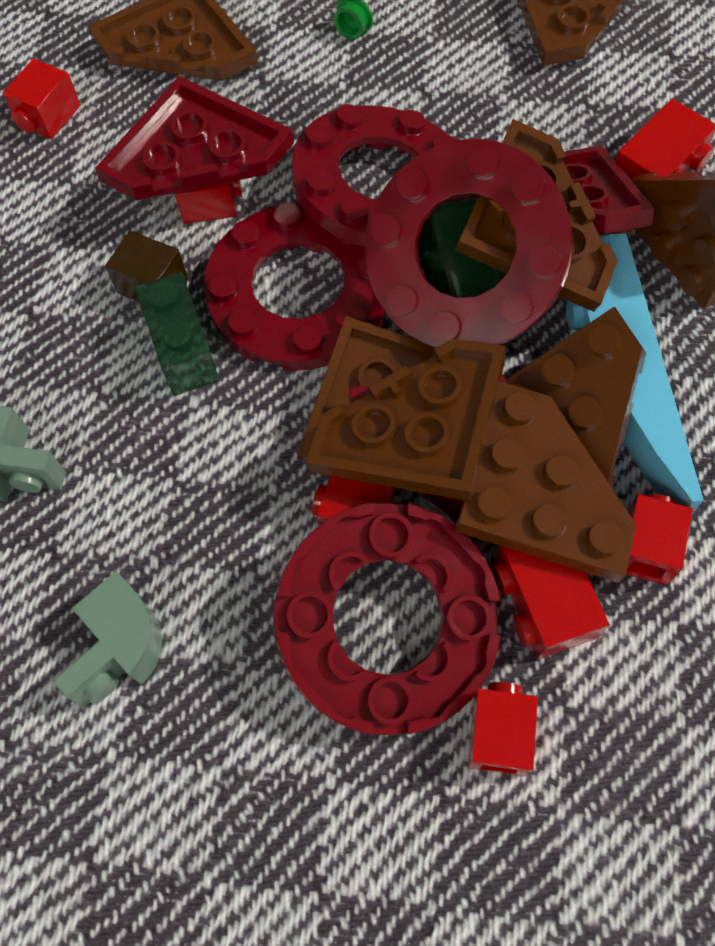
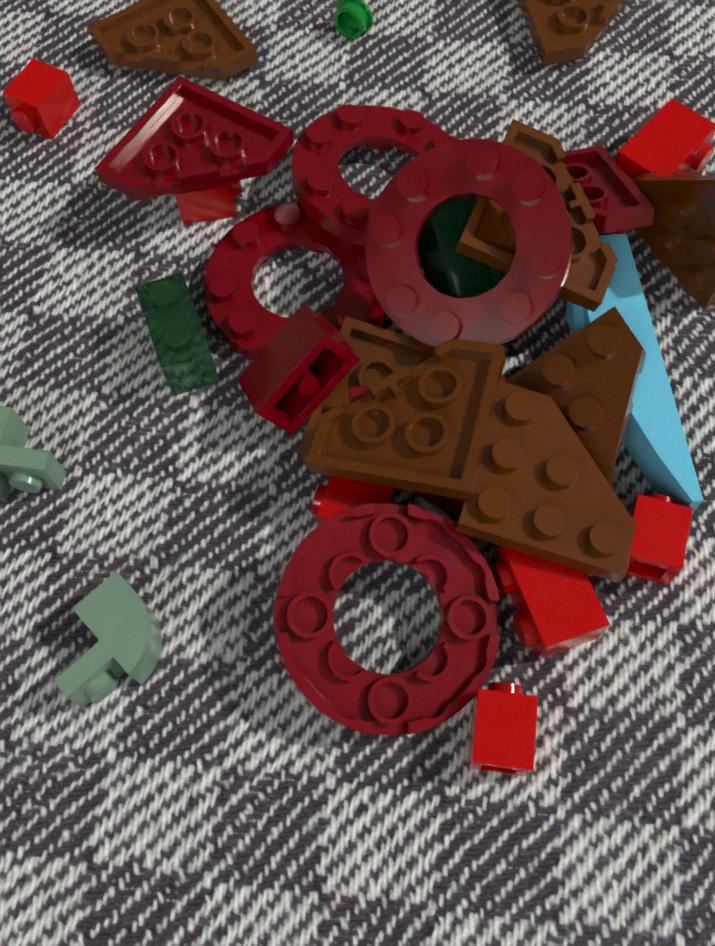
dark brown brick [105,230,188,313] -> none
none -> dark red brick [238,304,360,435]

